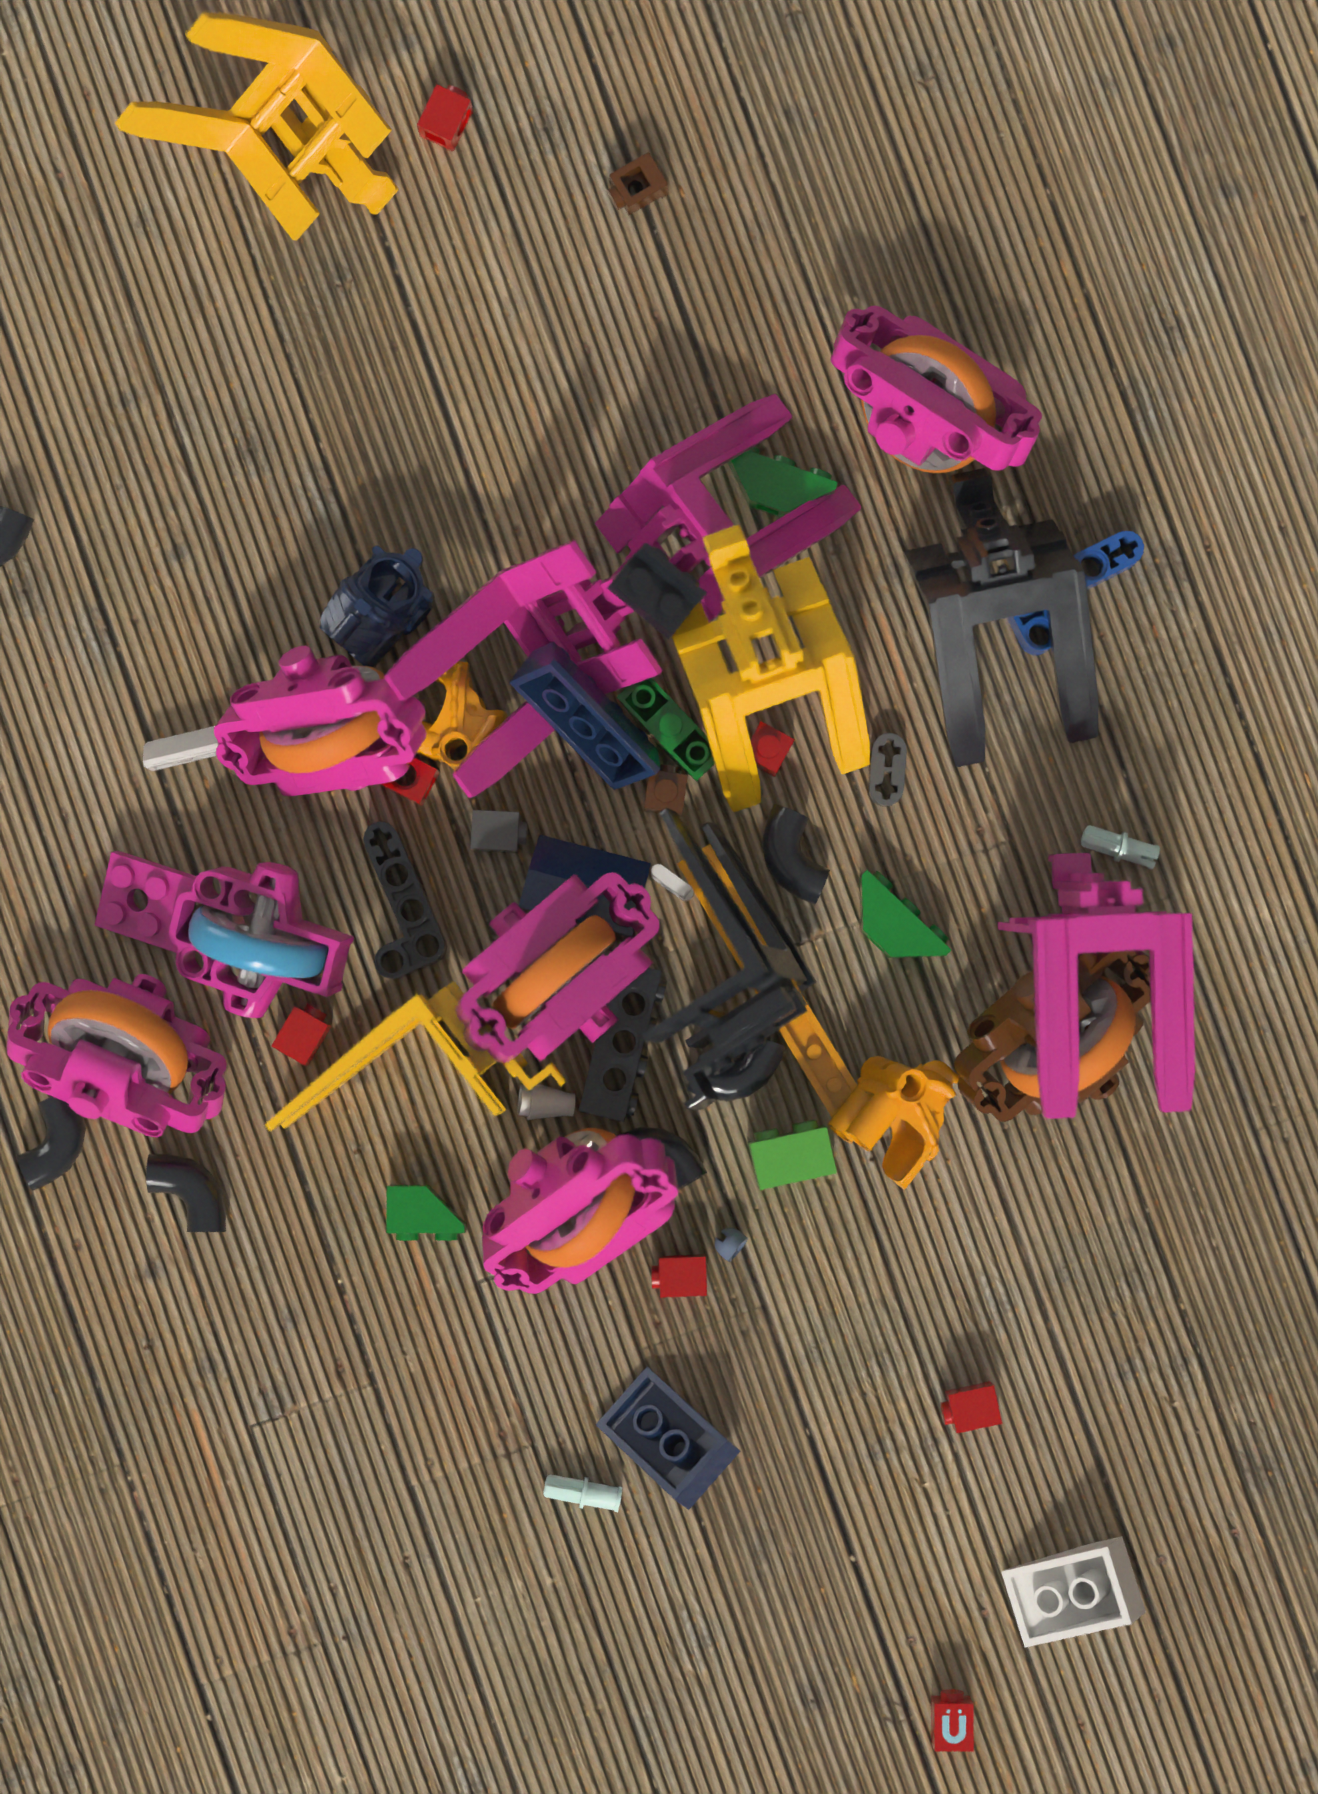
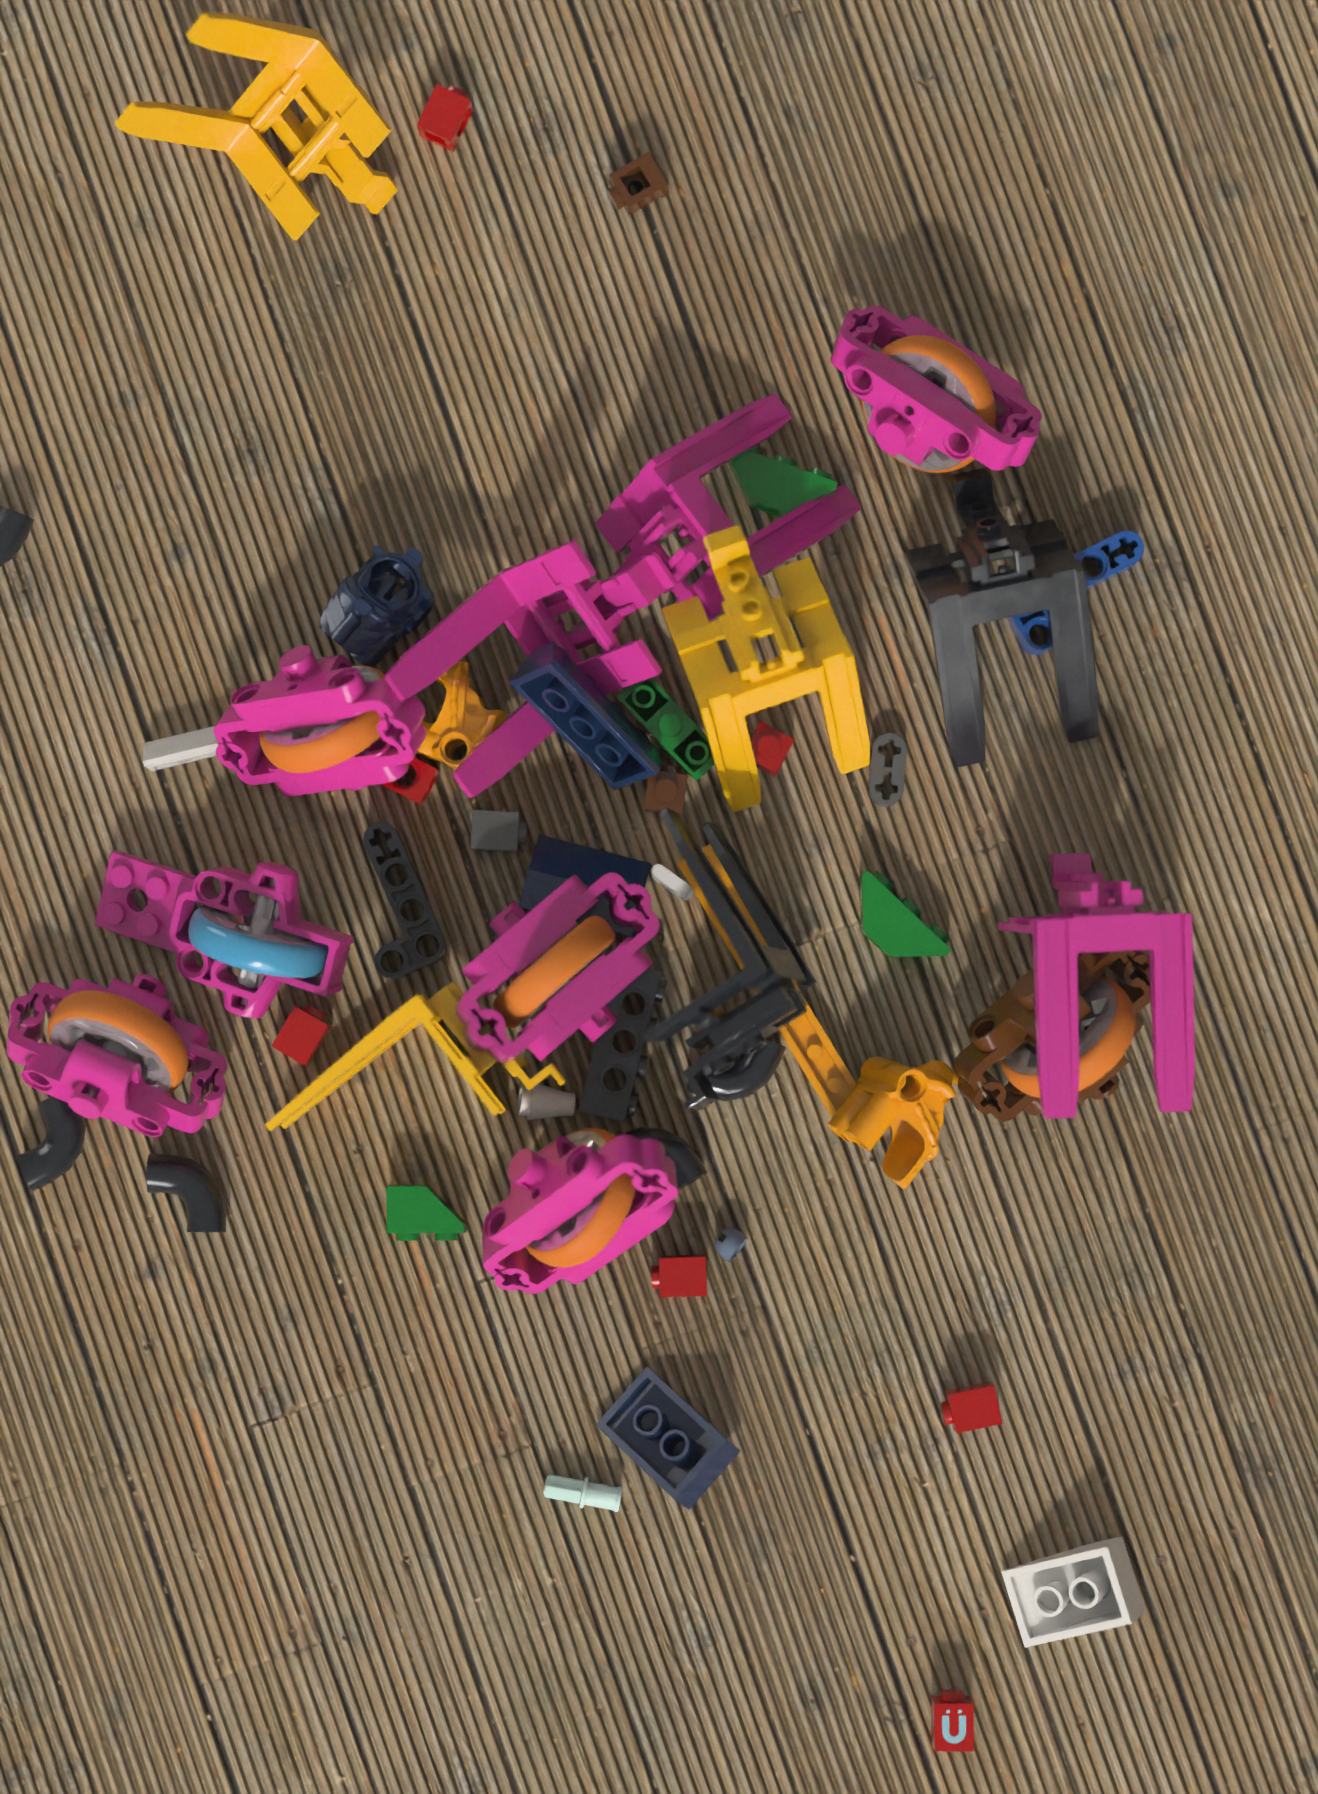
black bracket [607,543,706,639] -> none
bright green brick [748,1120,837,1190] -> none
black cylinder [762,804,830,905] -> none
light aqua axle [1081,825,1160,869] -> none

